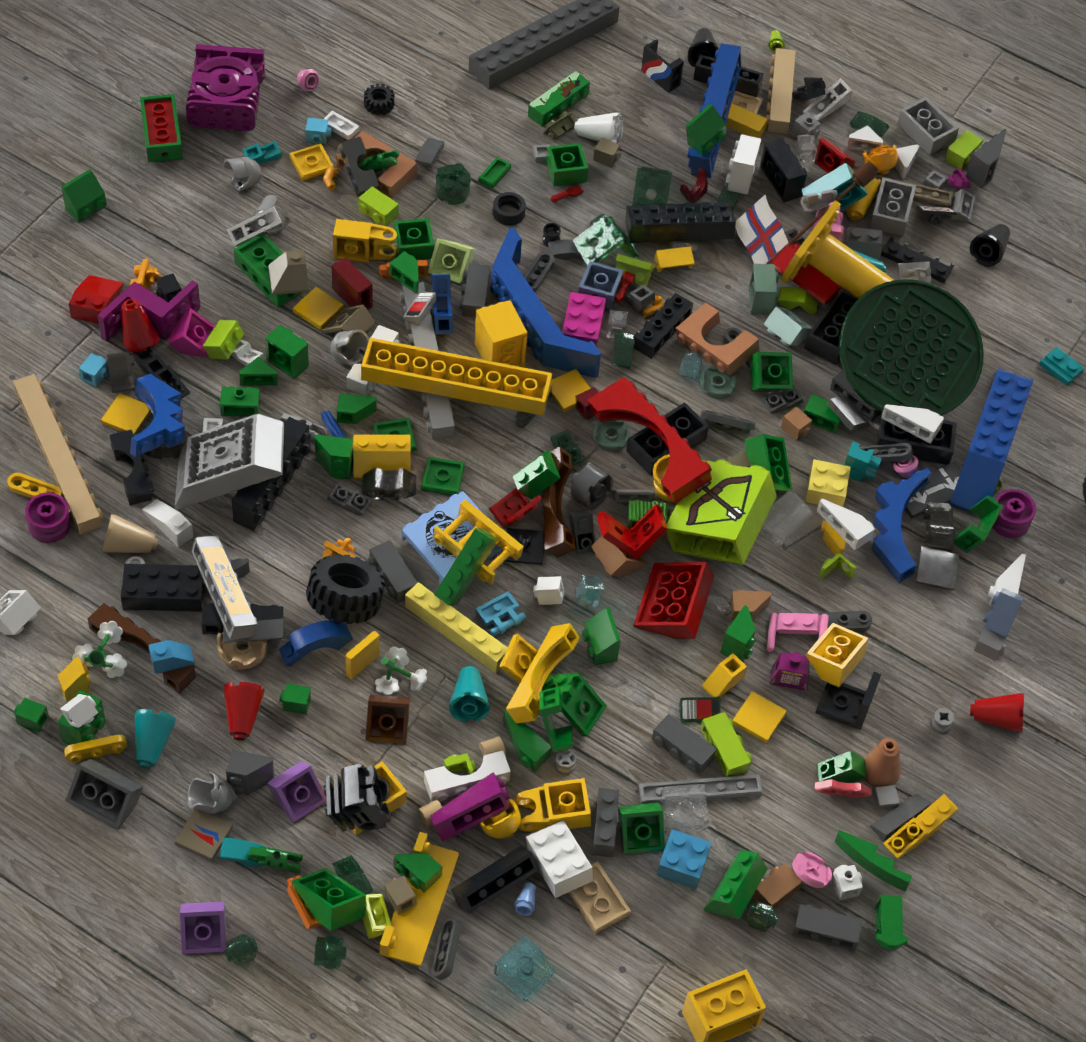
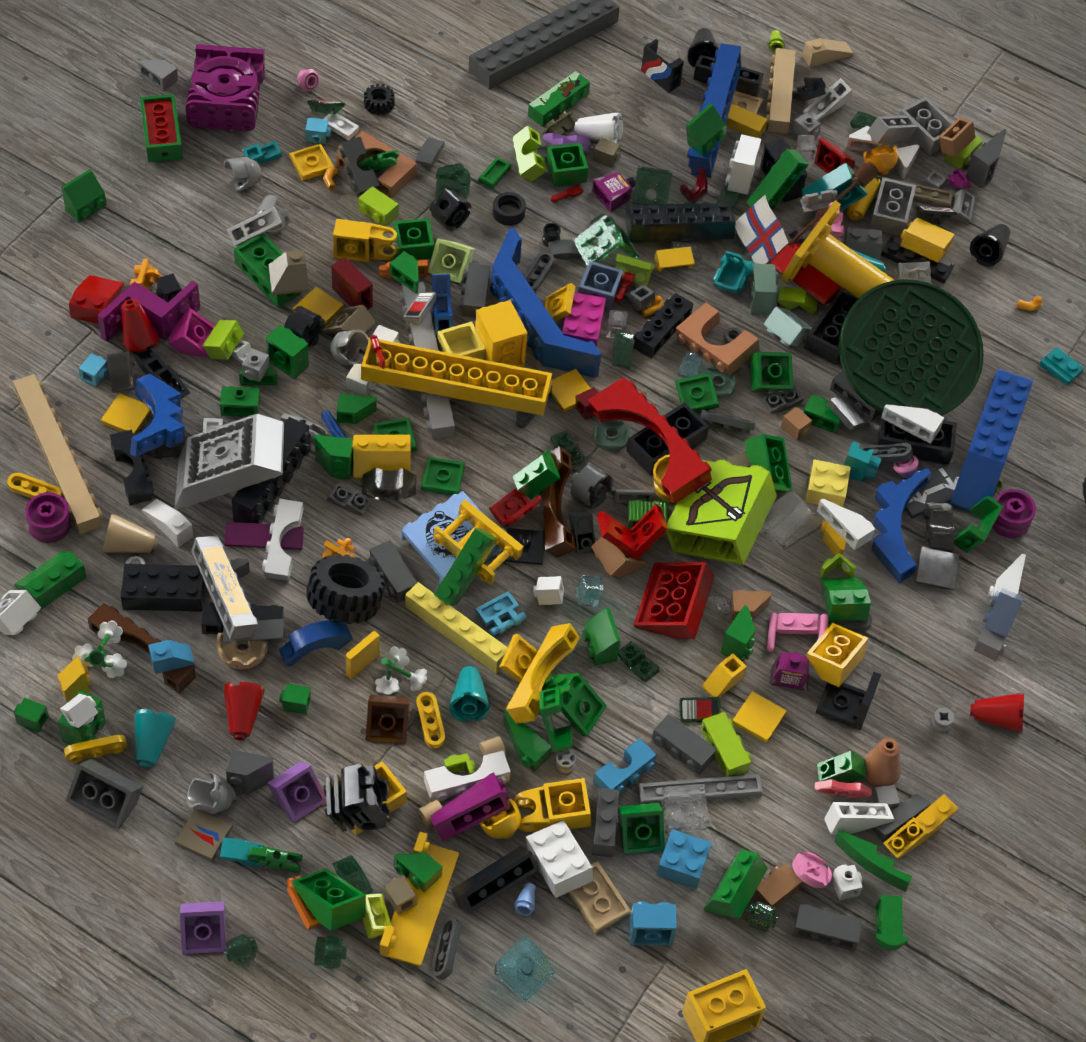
none -> green slope [14,551,87,611]
none -> light grey slope [138,60,178,91]
none -> magenta slope [225,522,304,550]
none -> light grey brick [242,349,270,382]
none -> white arch [262,499,304,582]
none -> black brick [284,306,325,347]
none -> clear green slope [307,99,346,115]
none -> red piece [370,335,385,369]
none -> yellow plate [416,692,445,749]
none -> black brick [429,189,471,231]
none -> light yellow piece [437,322,485,360]
none -> lime arch [513,126,547,182]
none -> medium lavender slope [543,133,590,152]
none -> yellow tile [544,283,576,322]
none -> magenta torso [592,172,636,213]
none -> dark azure arch [593,738,656,795]
none -> clear green slope [618,641,660,683]
none -> dark azure brick [629,901,677,946]
none -> green tile [675,373,719,413]
none -> teal piece [713,251,757,295]
none -> green brick [746,149,809,212]
none -> tan slope [802,38,854,68]
none -> green slope [820,577,871,621]
none -> white slope [824,802,894,835]
none -> light grey brick [867,115,918,144]
none -> yellow brick [900,217,955,263]
none -> medium nougat brick [939,117,976,157]
none -> light orange arm [1016,296,1043,312]

